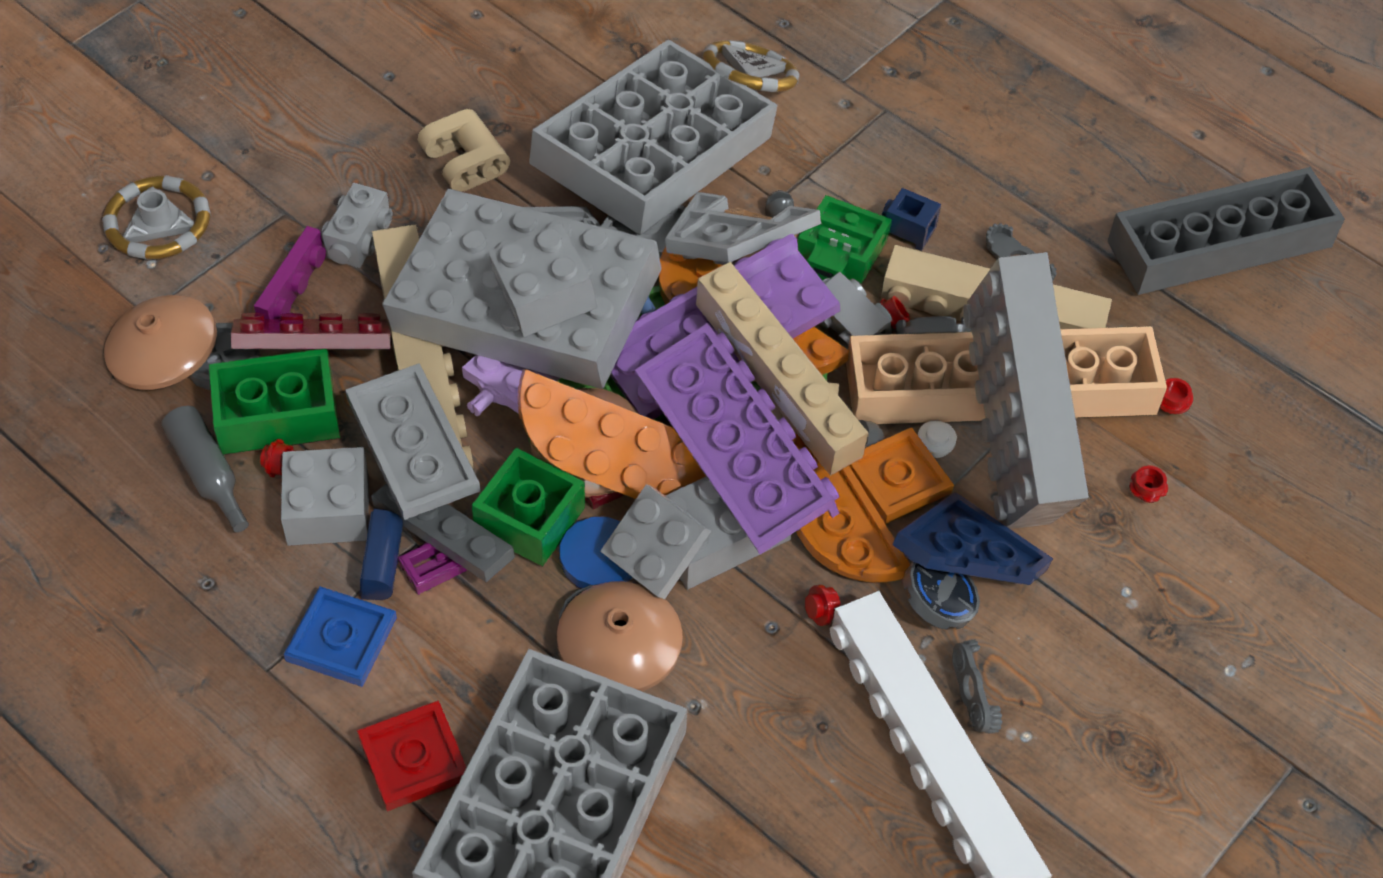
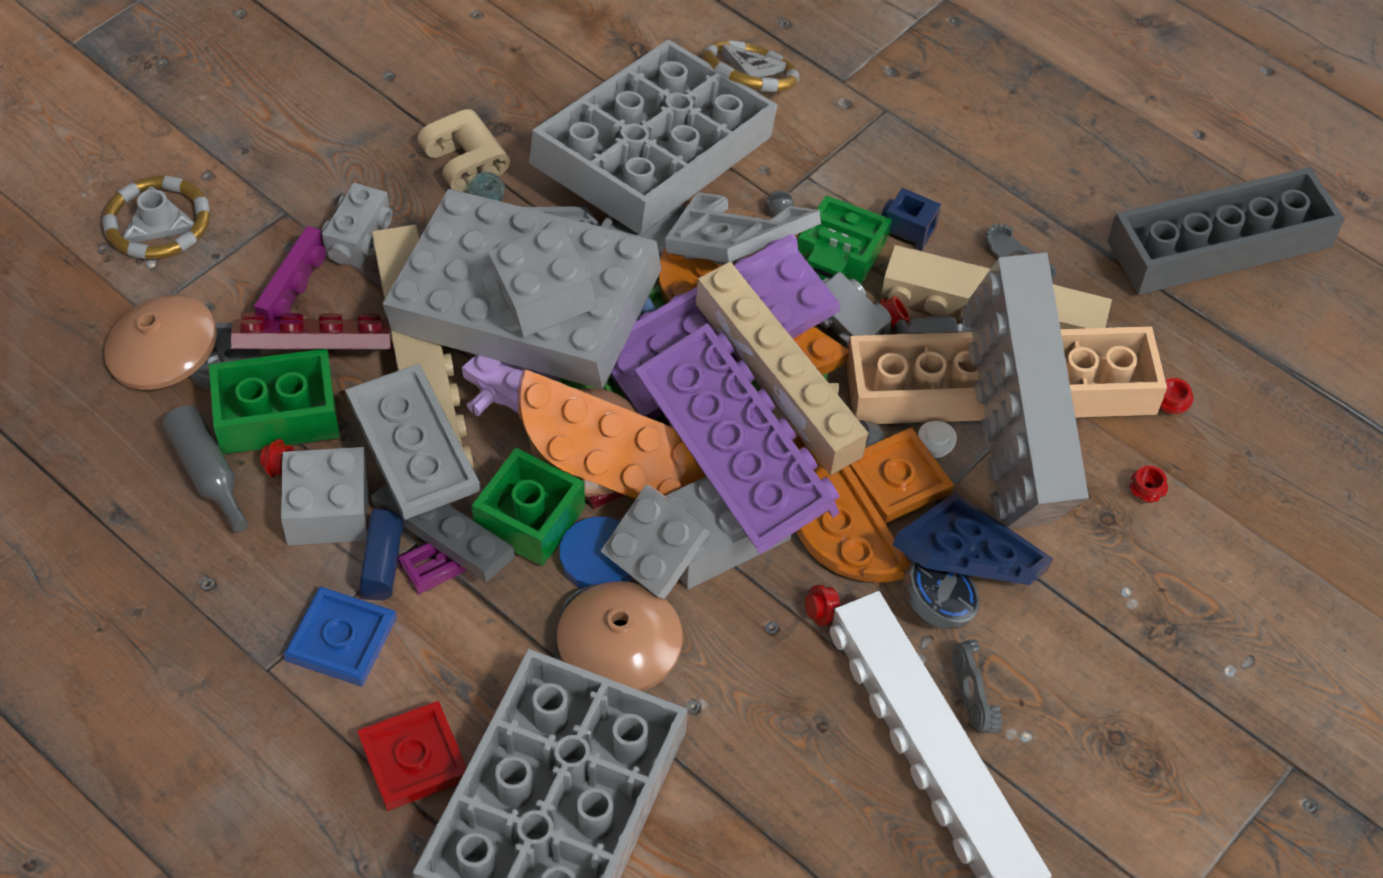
none -> clear light blue plate [469,172,505,201]

